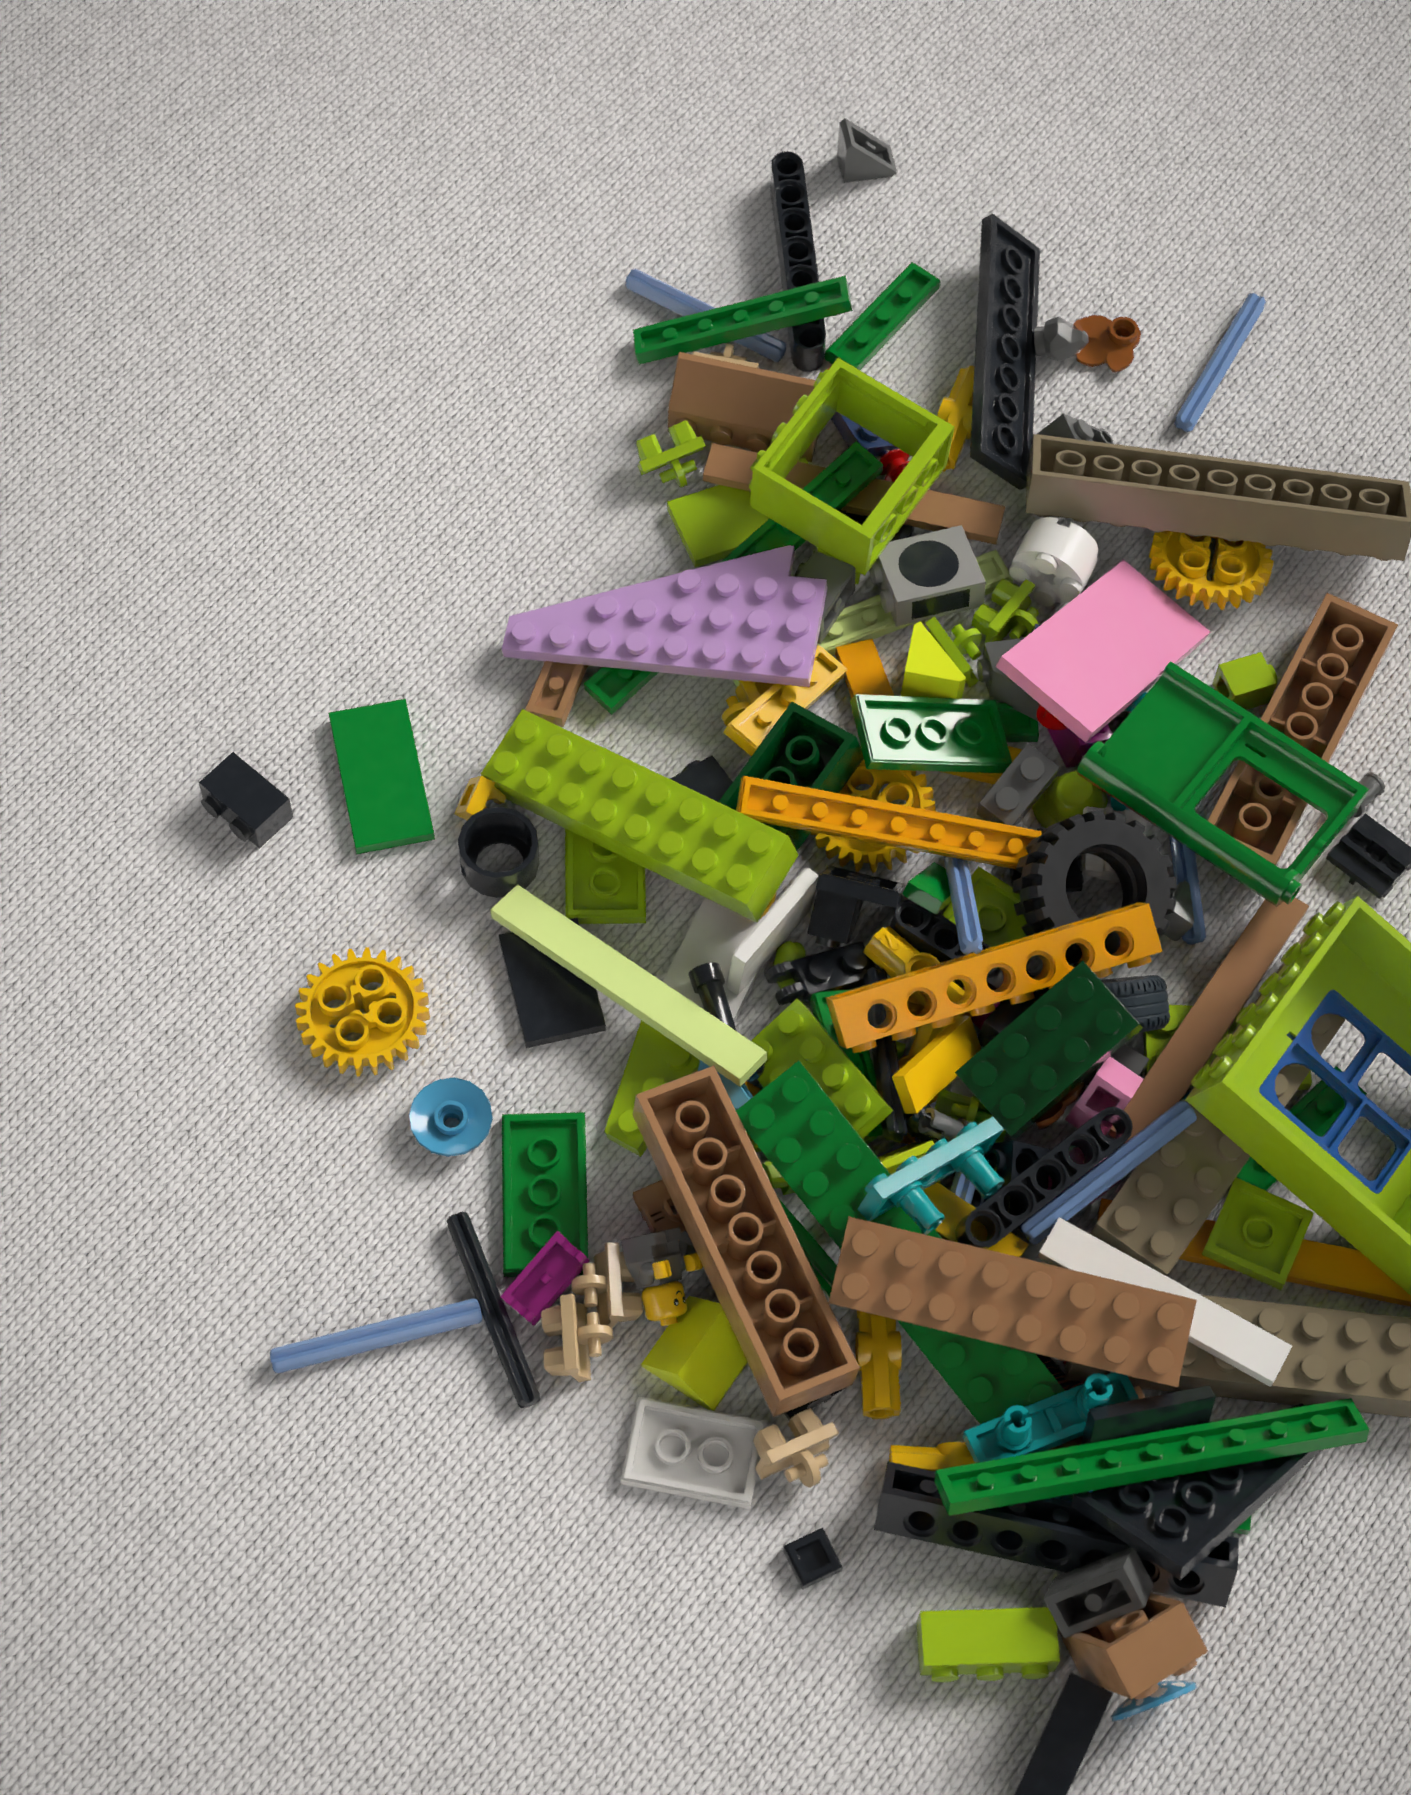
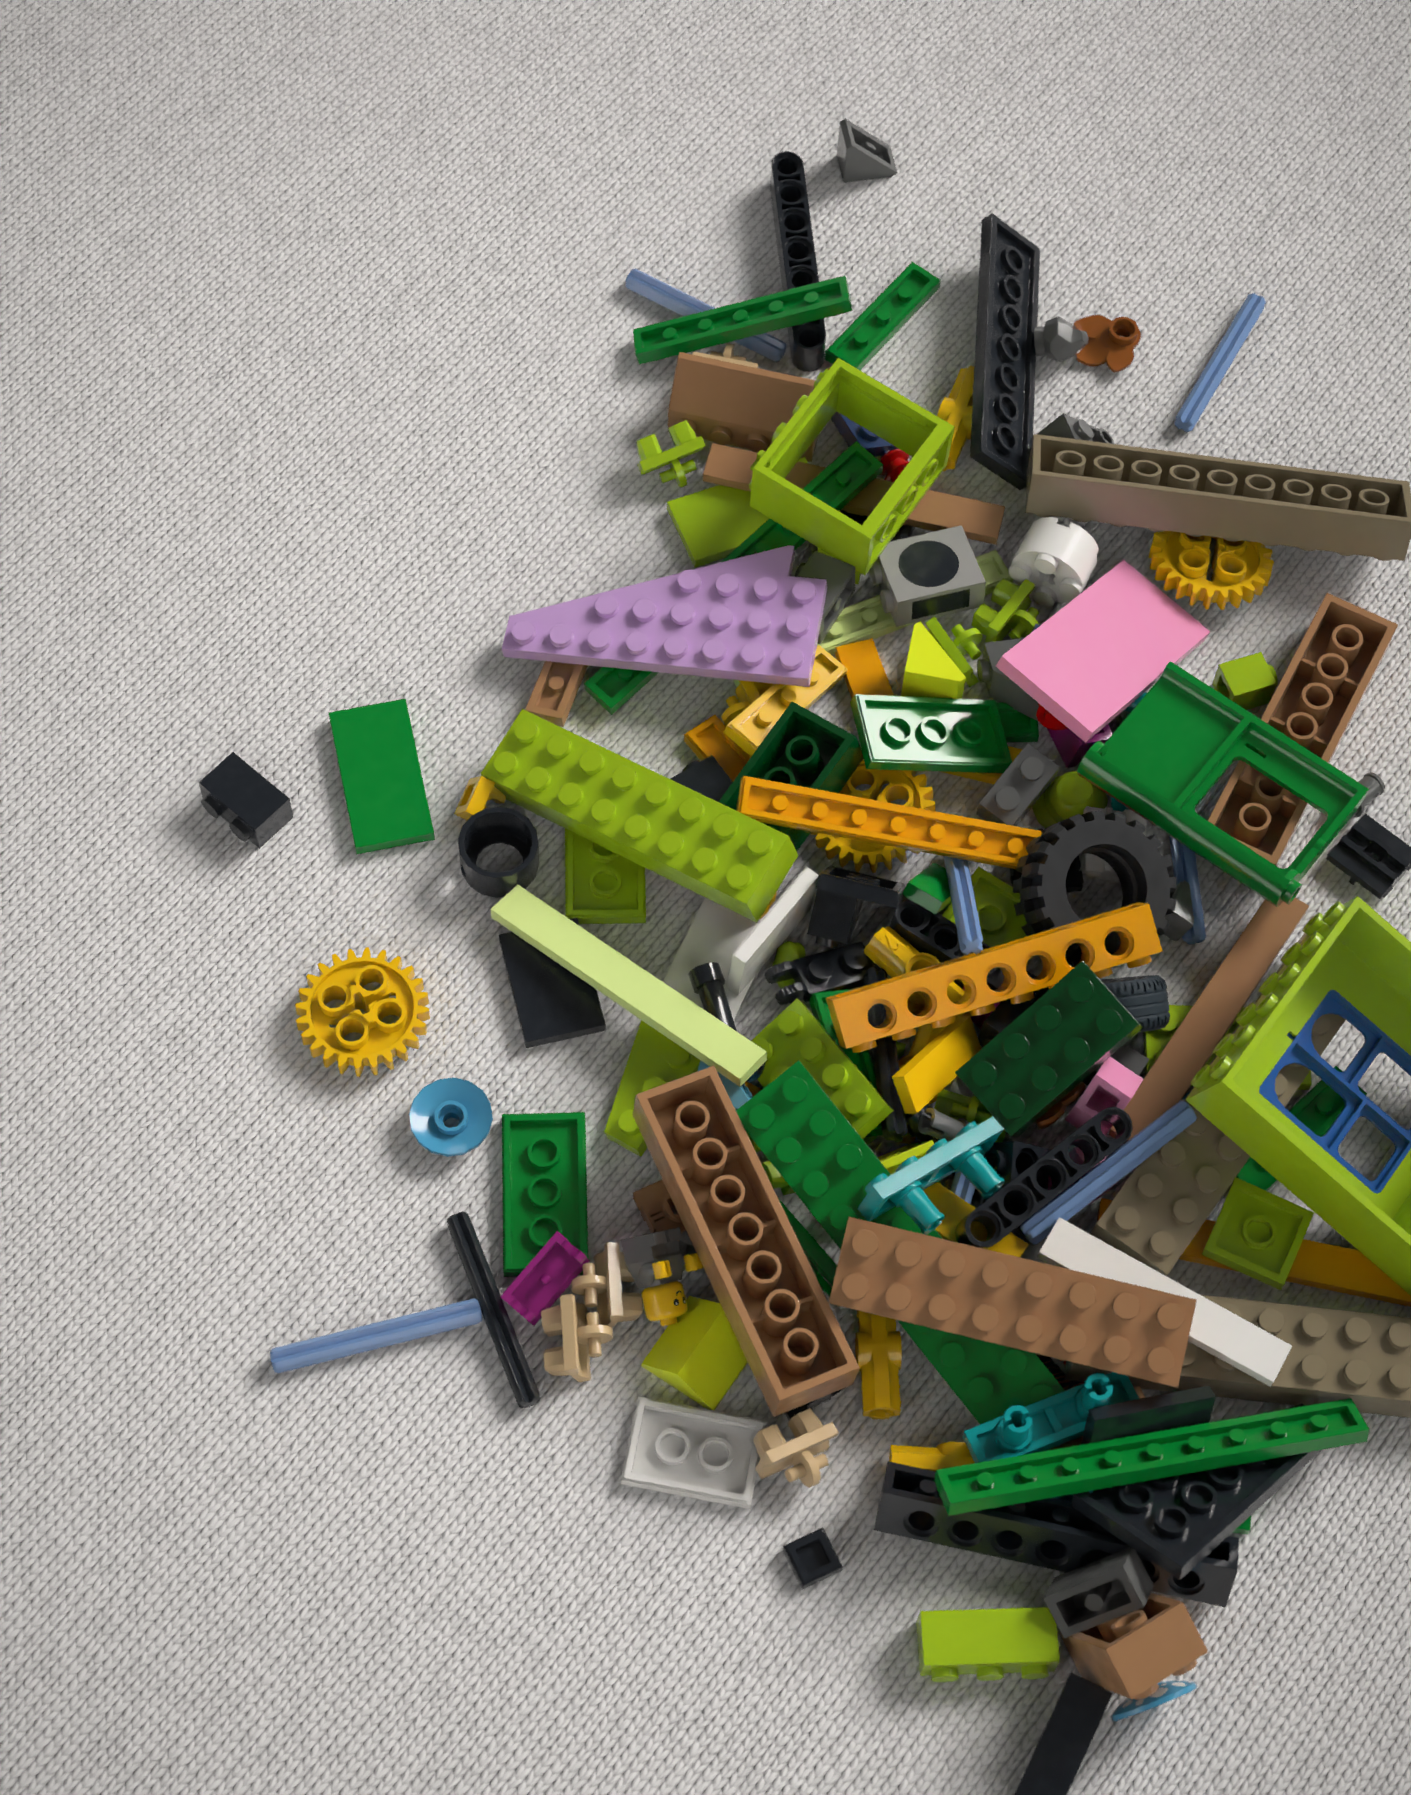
none -> light orange tile [684,715,751,782]

